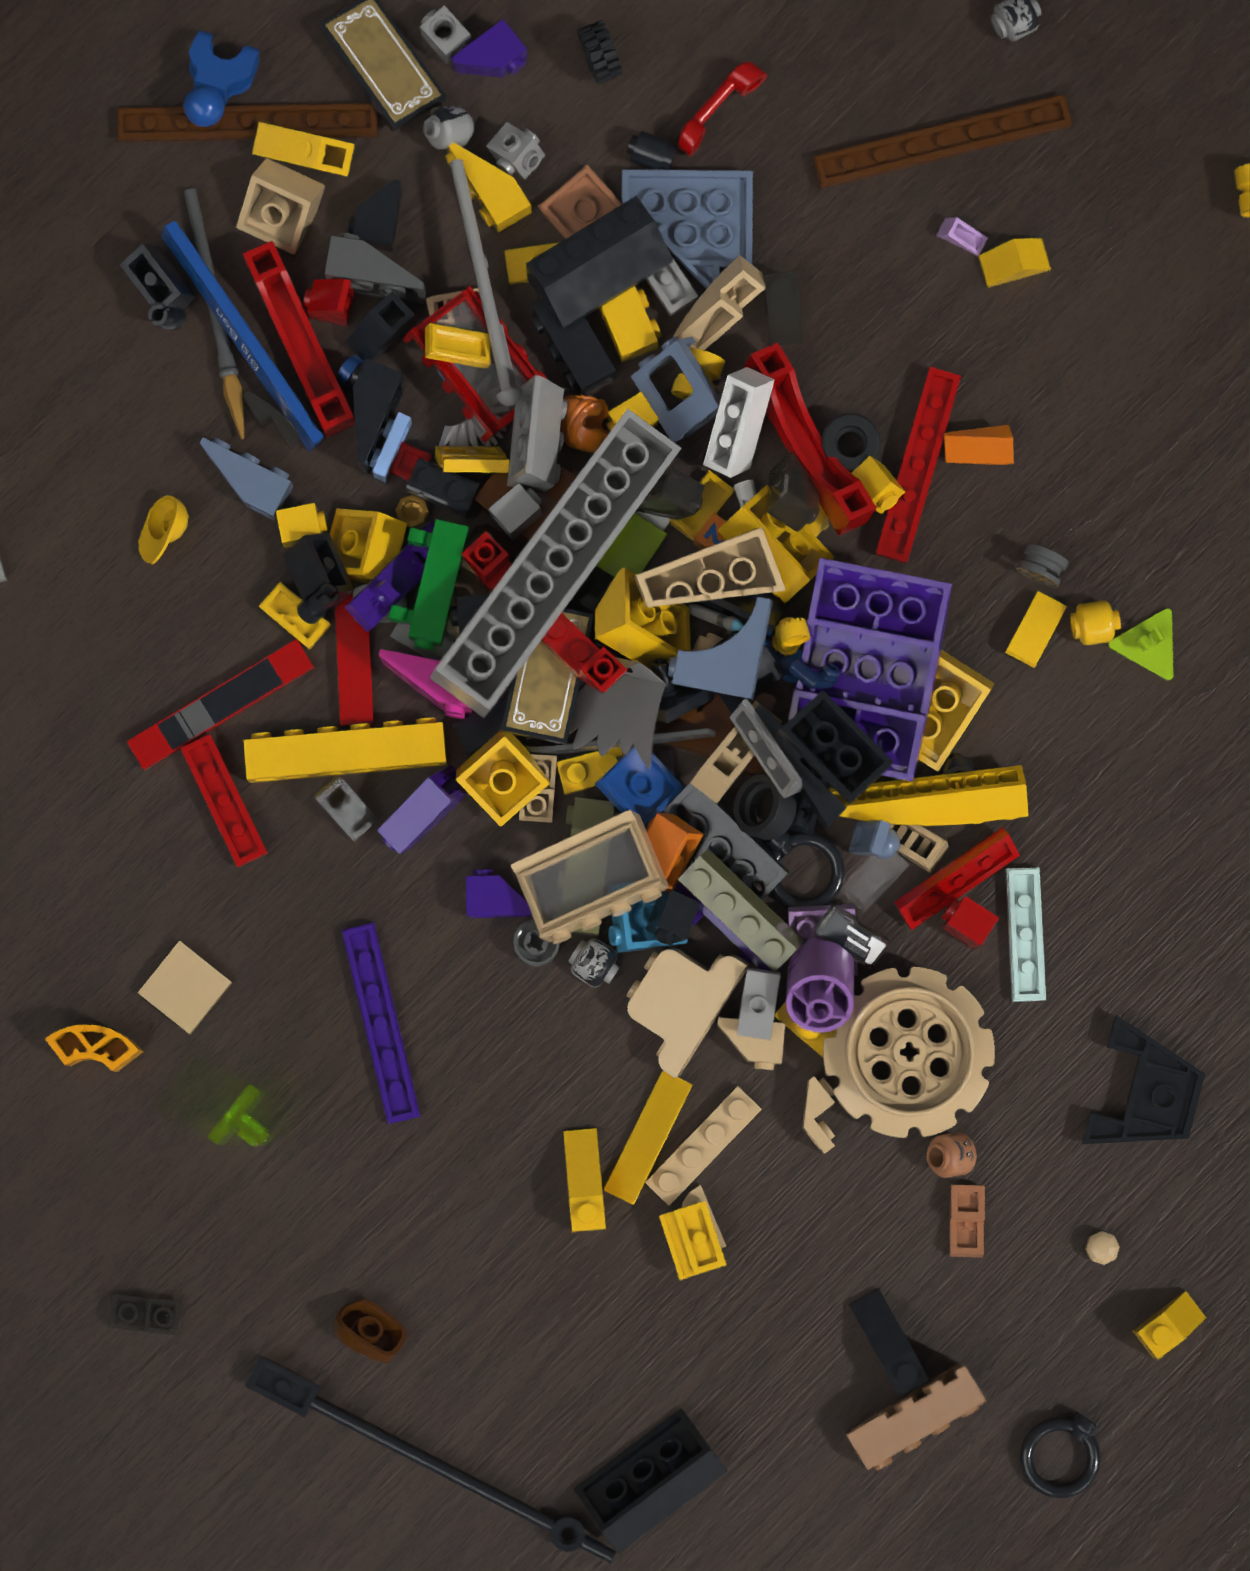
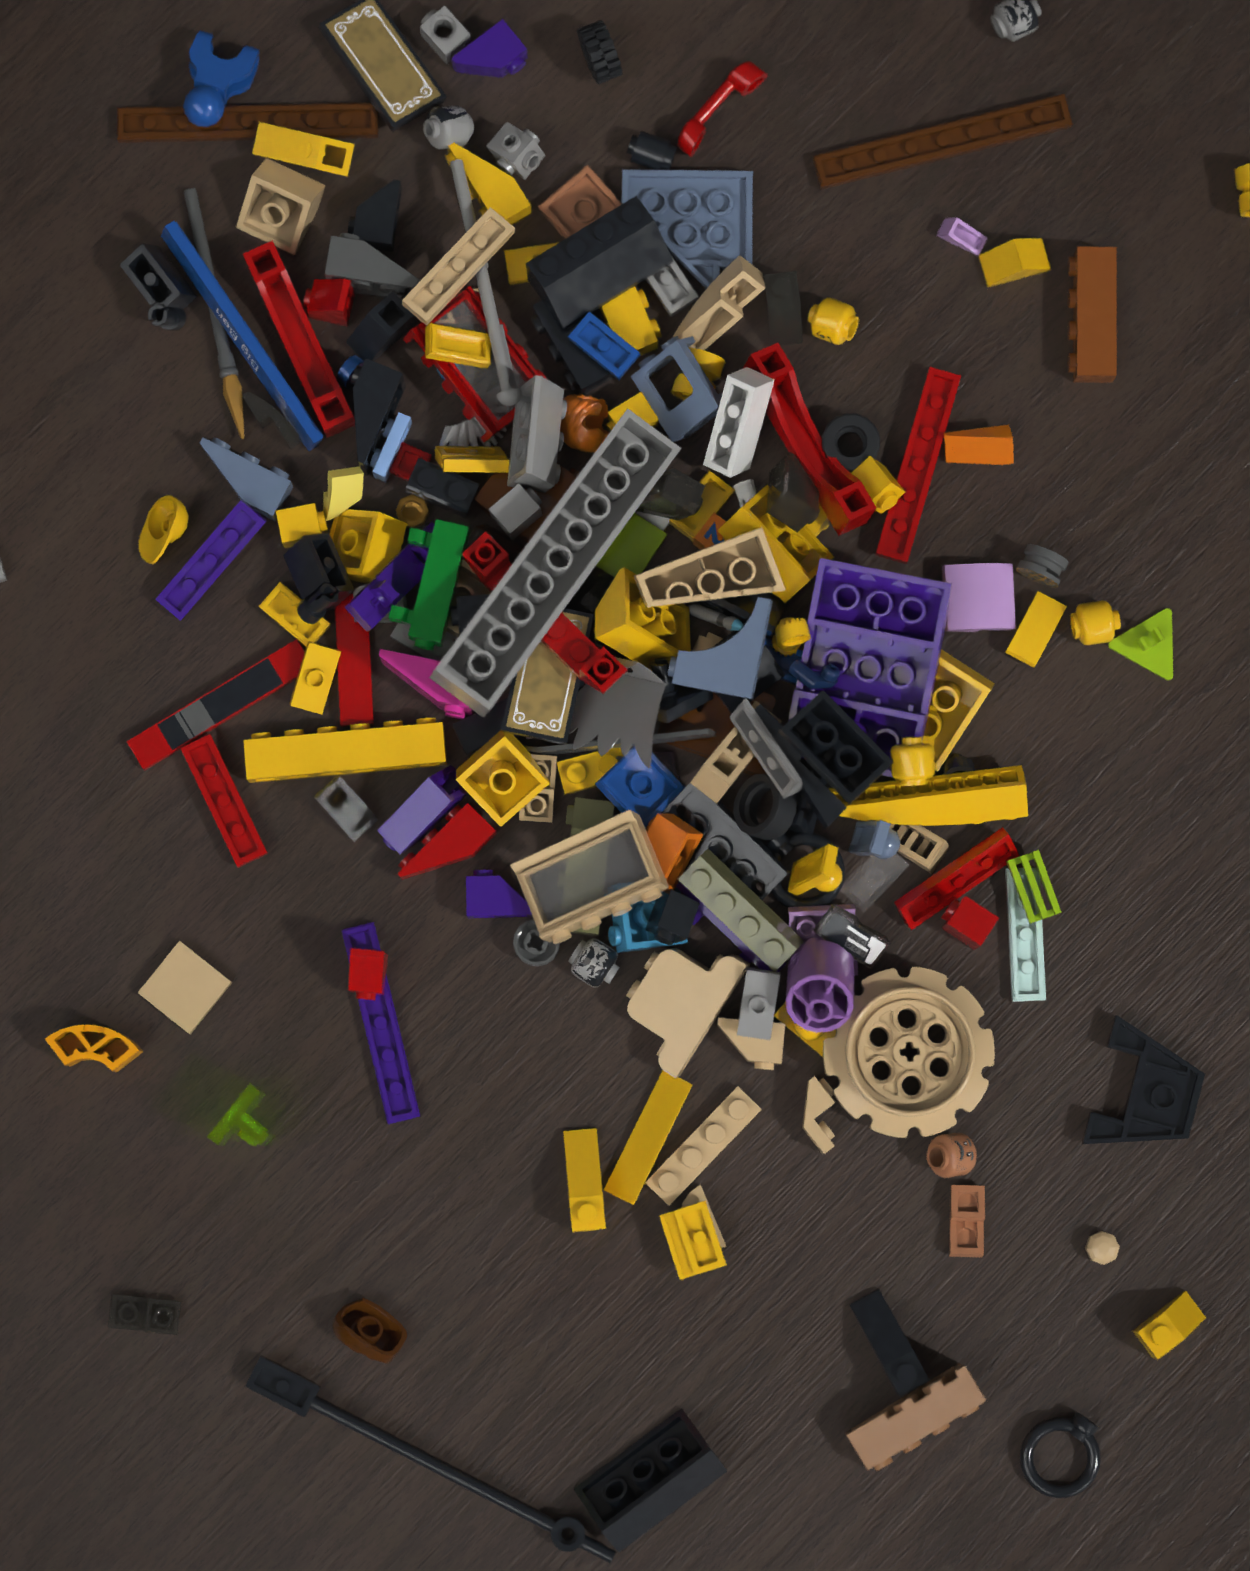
none -> dark purple plate [155,499,267,621]
none -> yellow plate [289,641,341,715]
none -> light yellow slope [323,466,364,521]
none -> red slope [348,948,388,1001]
none -> red slope [397,803,497,880]
none -> tan plate [402,207,515,326]
none -> blue plate [568,312,640,380]
none -> yellow tile [788,844,842,896]
none -> yellow head [808,297,859,345]
none -> yellow head [890,736,935,786]
none -> lavender slope [942,563,1016,632]
none -> lime tile [1006,850,1061,924]
none -> dark orange brick [1067,246,1117,383]

